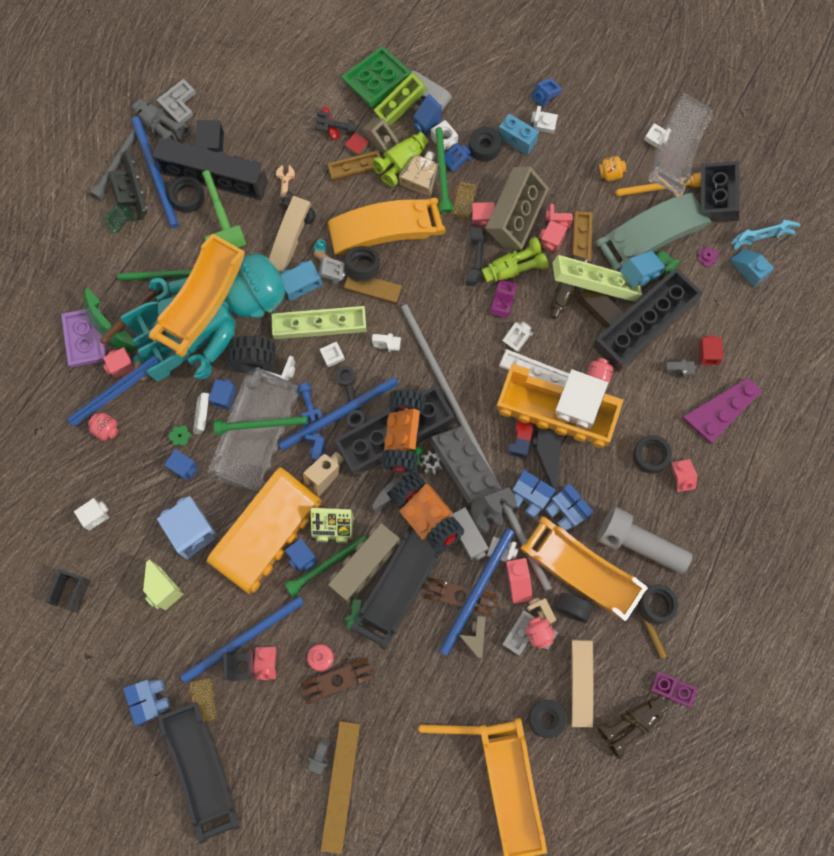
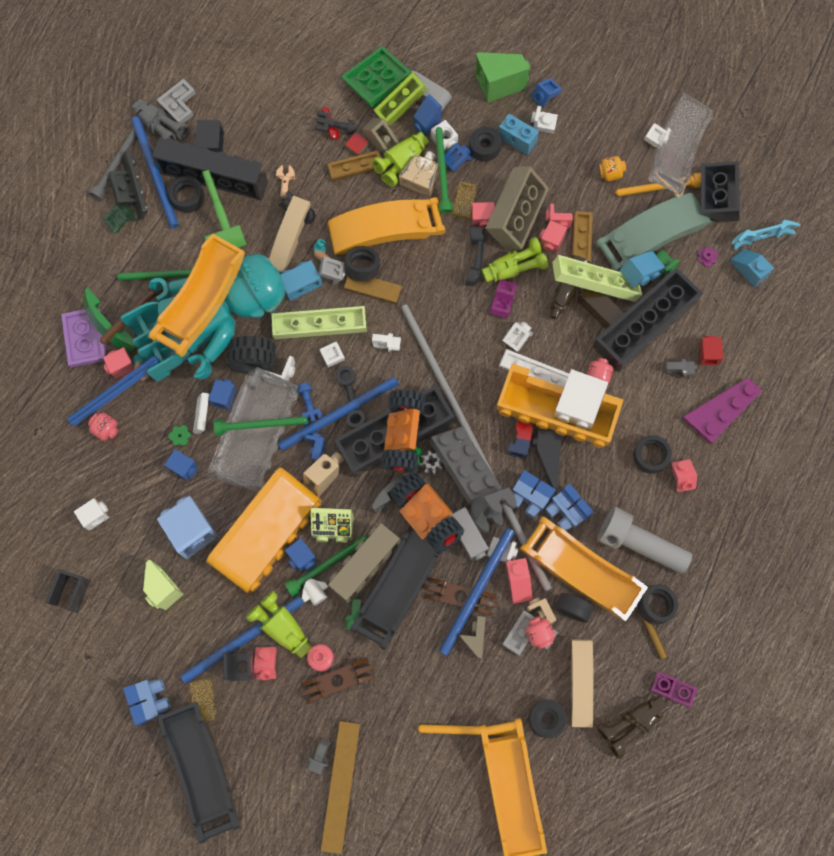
none -> lime piece [245,591,312,658]
none -> white piece [302,579,328,606]
none -> bright green slope [475,52,530,102]

